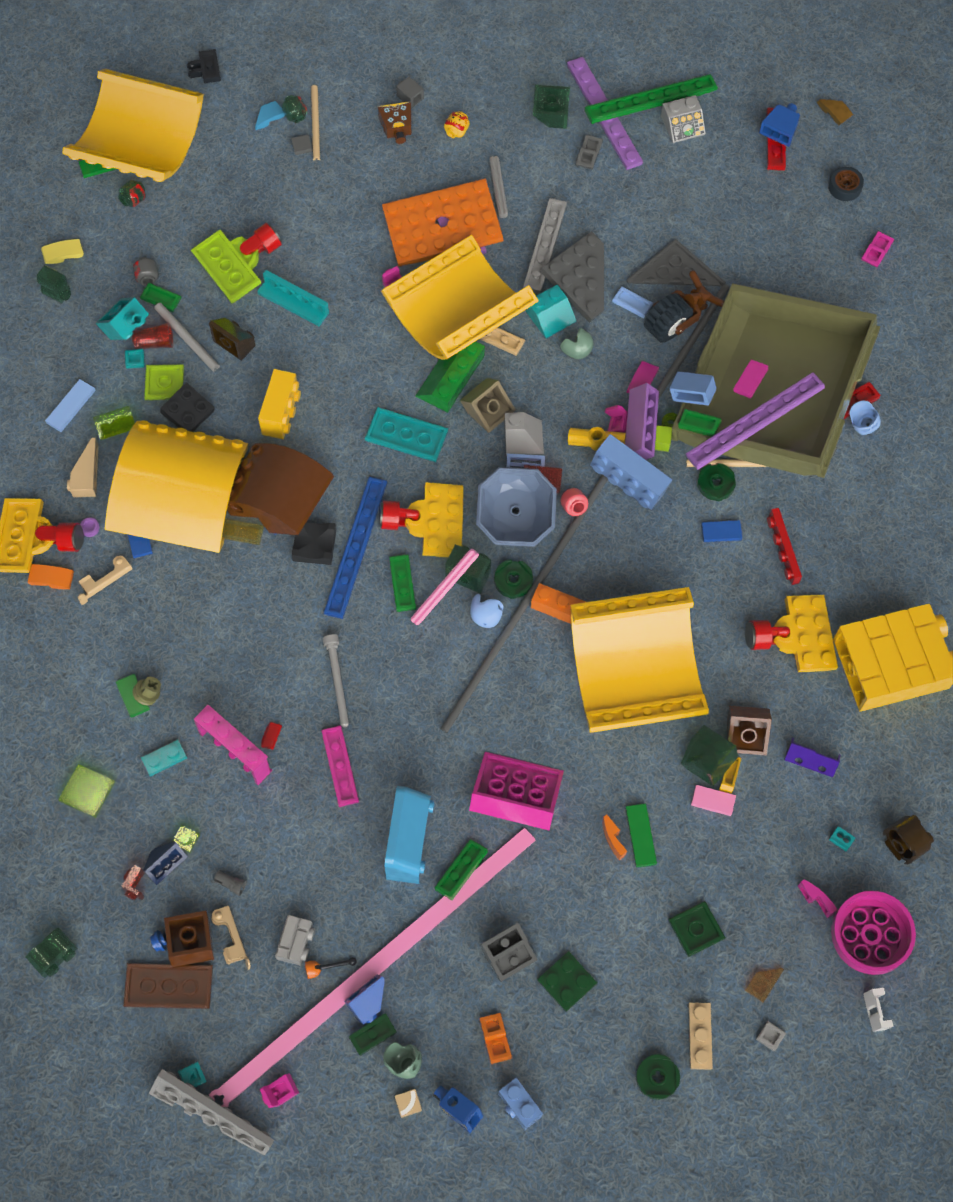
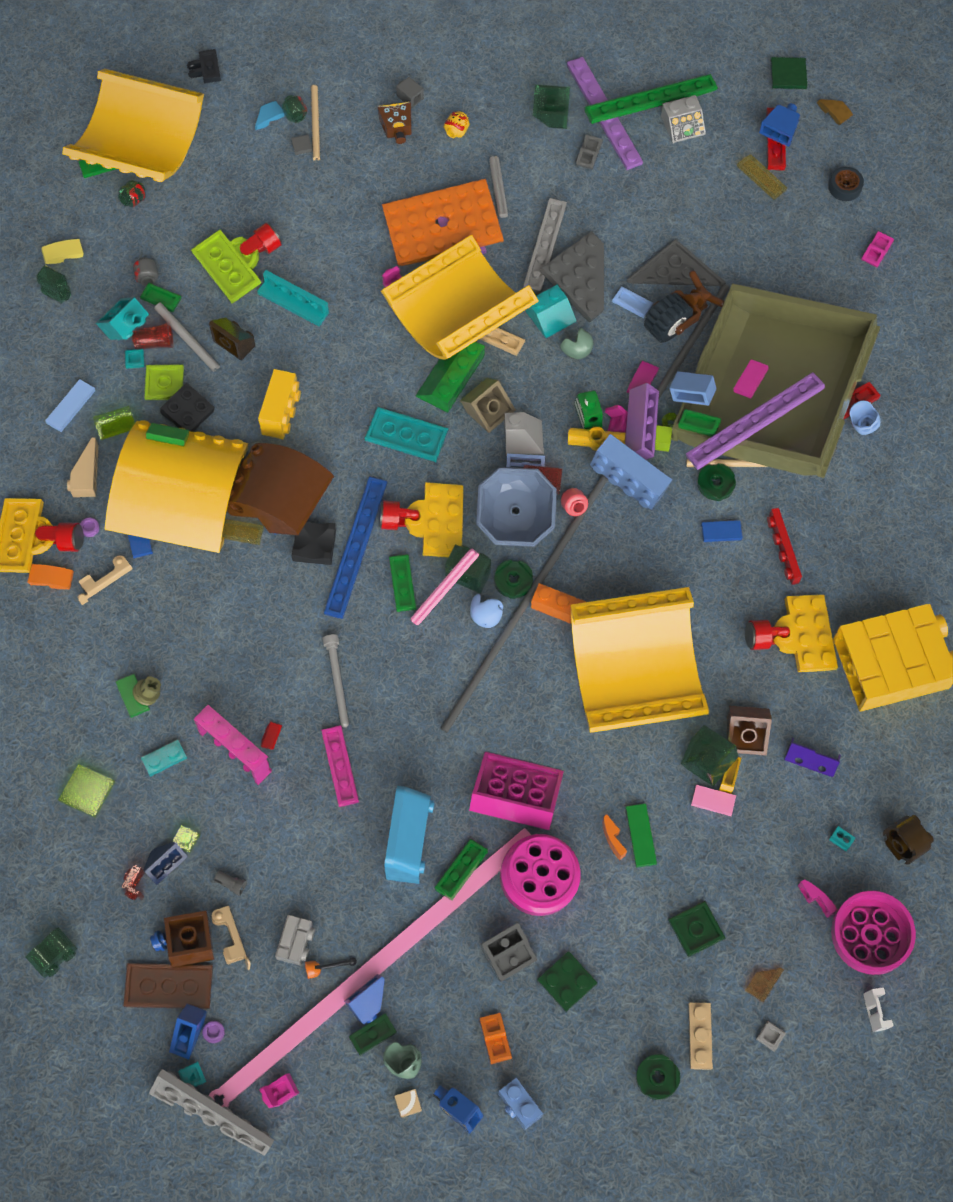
none -> green tile [146,423,189,446]
none -> blue slope [169,1004,207,1059]
none -> medium lavender tile [203,1021,225,1044]
none -> dark pink wheel [500,834,581,916]
none -> green torso [574,390,603,430]
none -> clear yellow tile [737,154,787,200]
none -> dark green tile [771,57,808,89]

